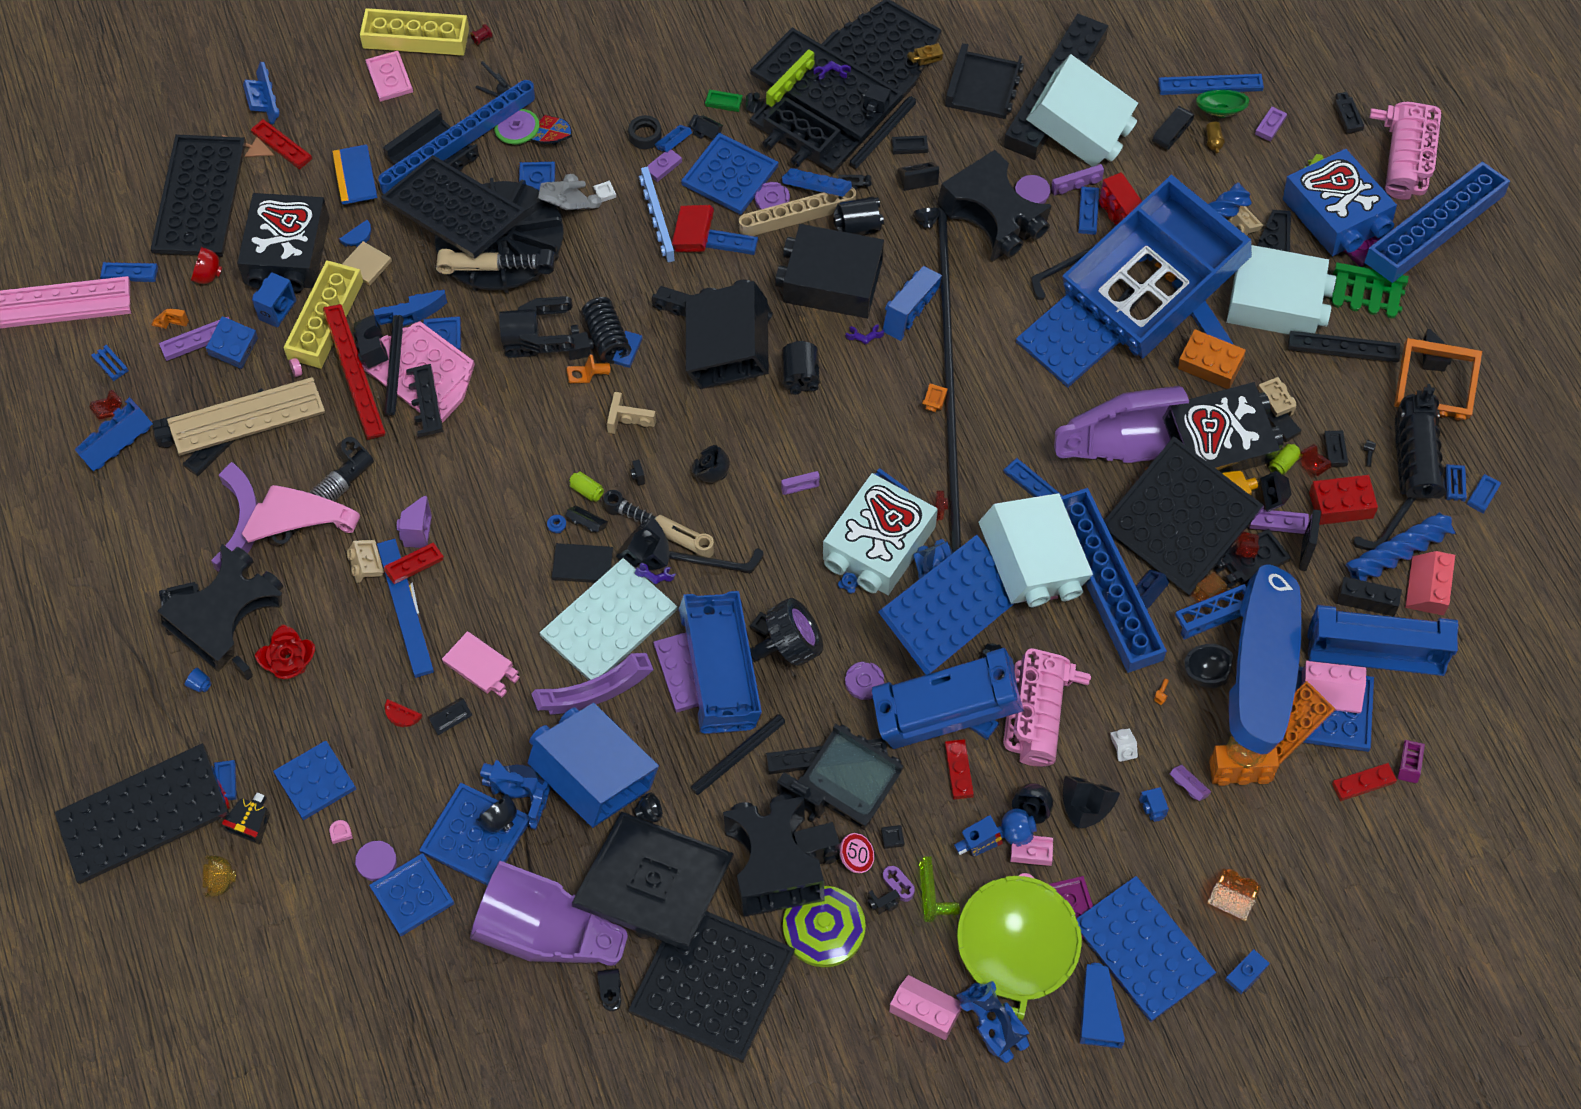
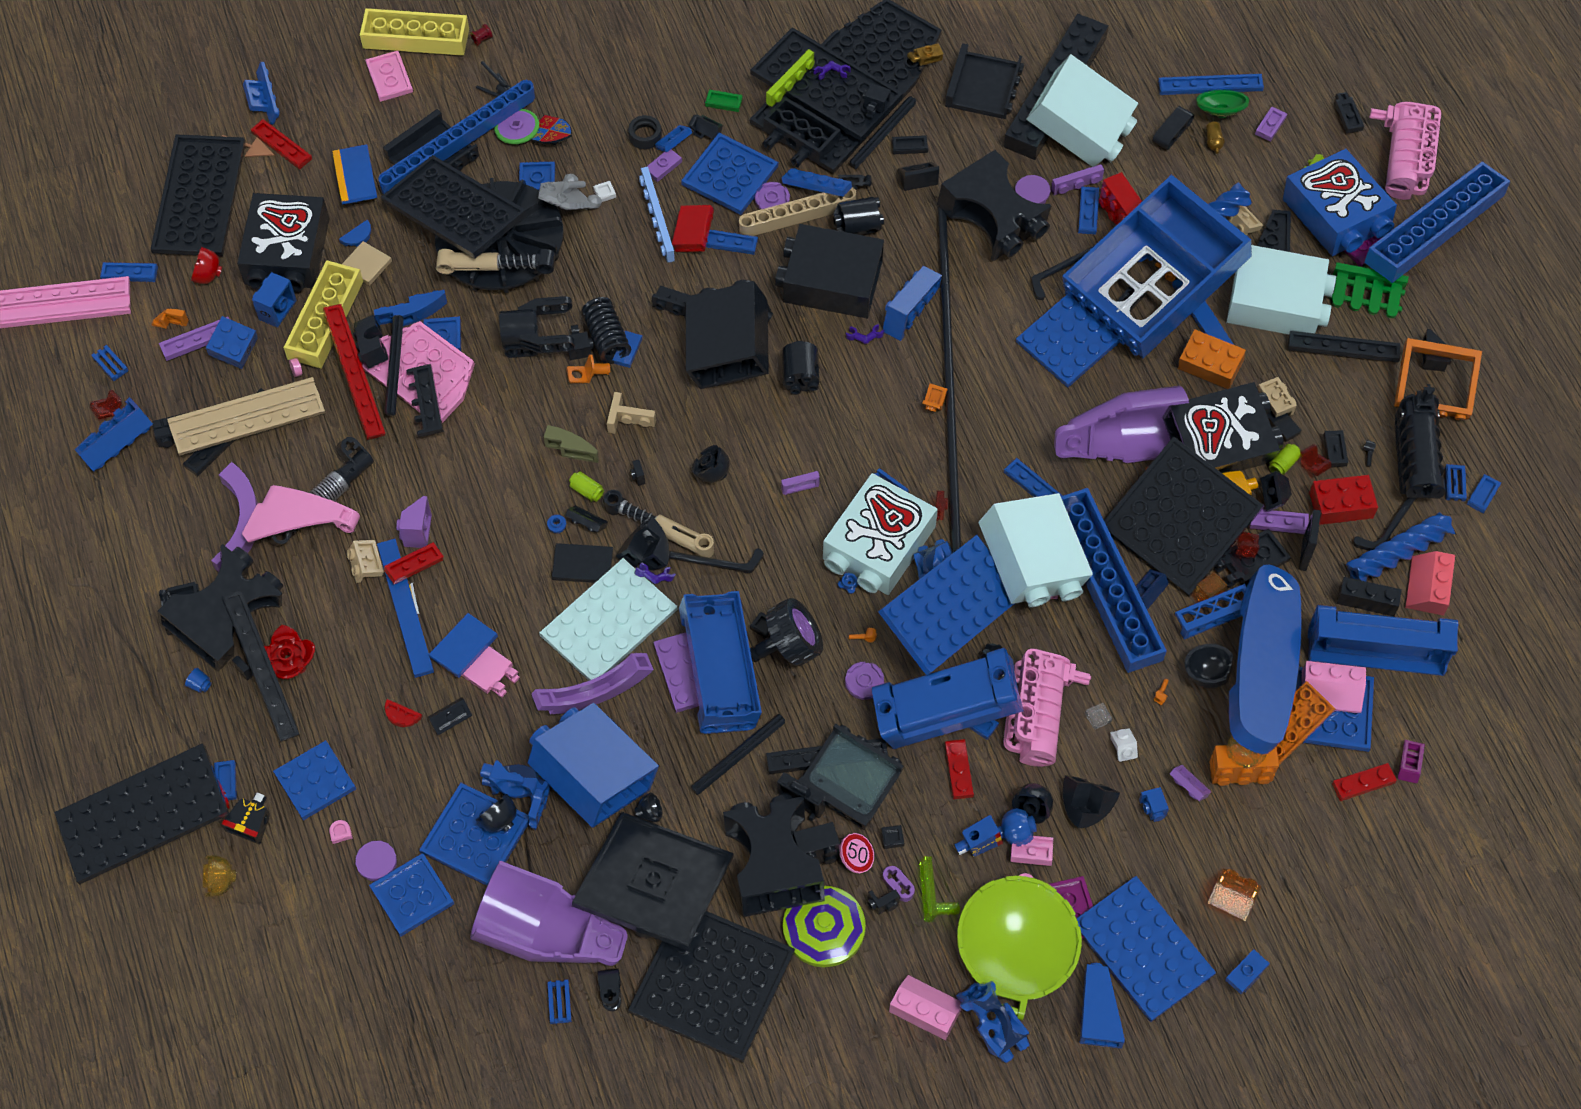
black arm [746,92,764,113] -> none
black piece [914,207,940,229] -> none
none -> black tile [222,590,299,742]
none -> blue tile [429,613,498,678]
none -> olive slope [544,425,599,463]
none -> blue tile [548,980,572,1024]
none -> orange hand [849,628,877,643]
none -> clear tile [1085,703,1112,730]

